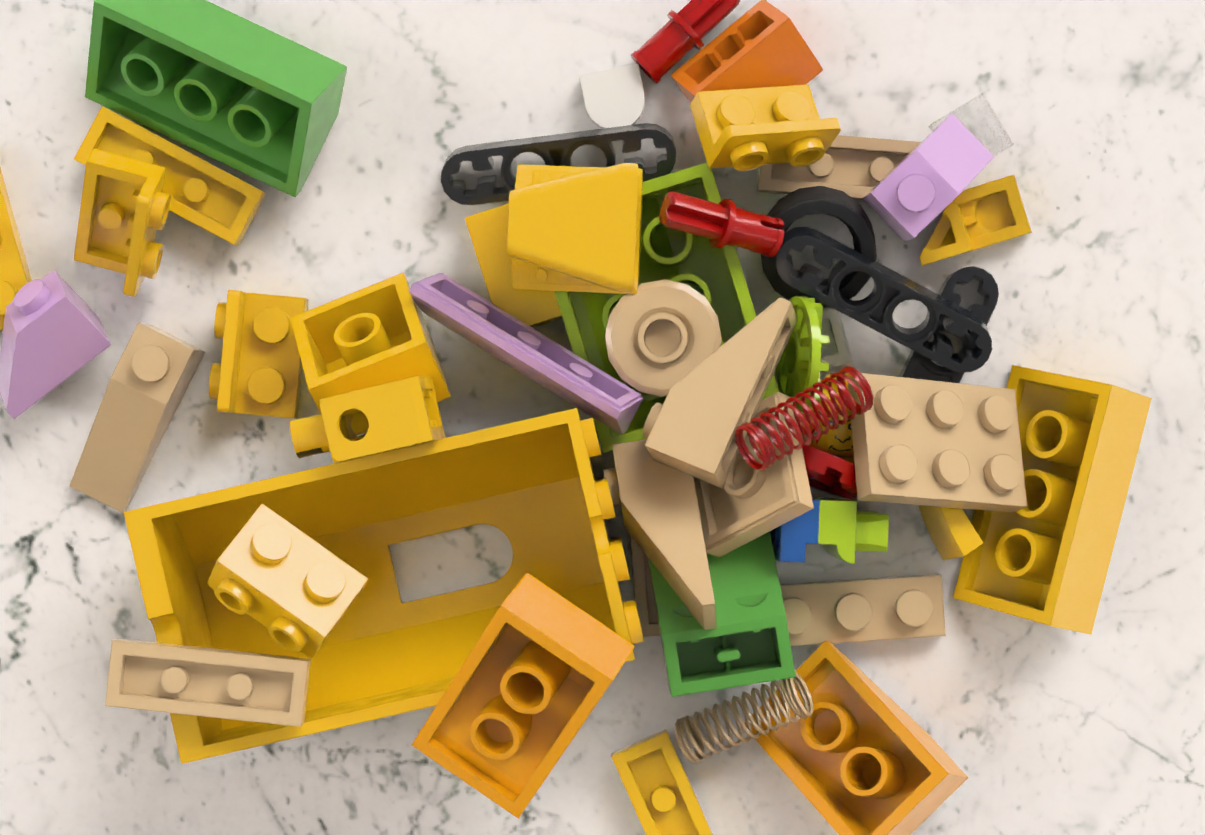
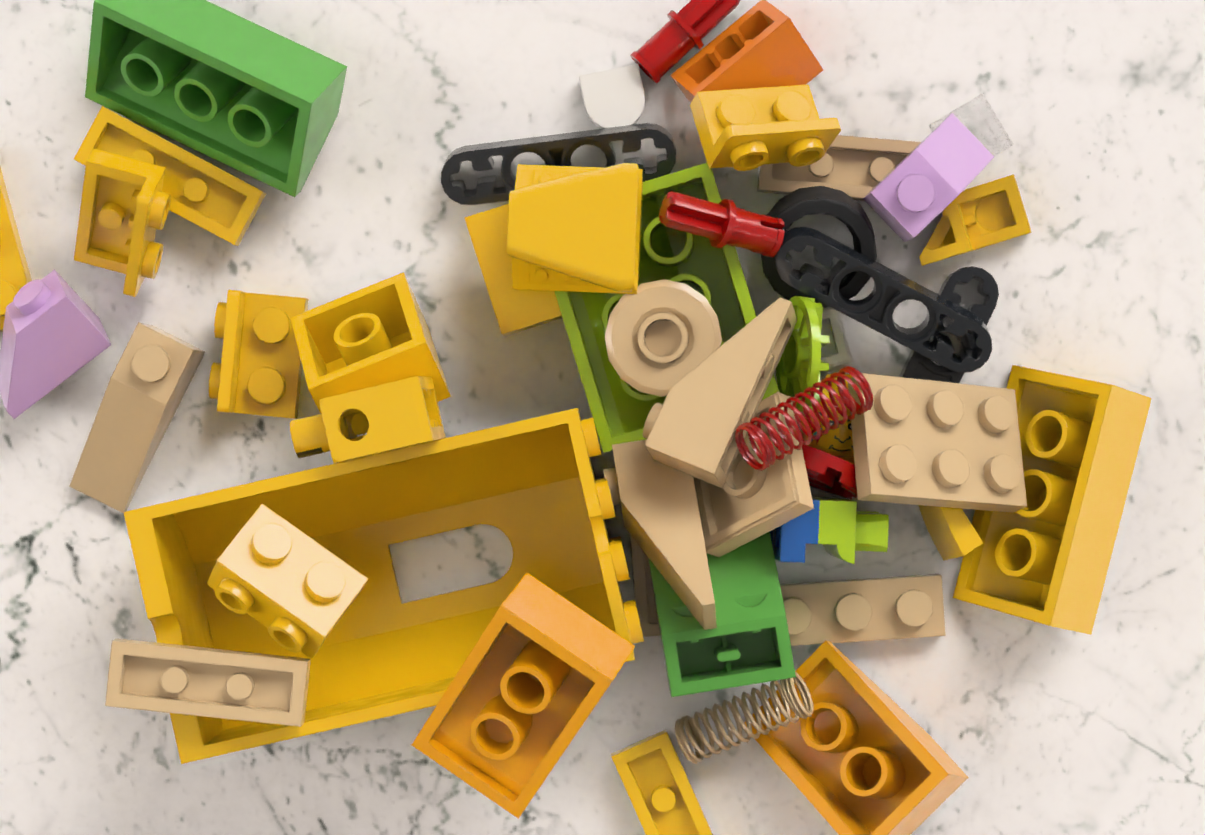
lavender slope [409,273,643,434] -> none

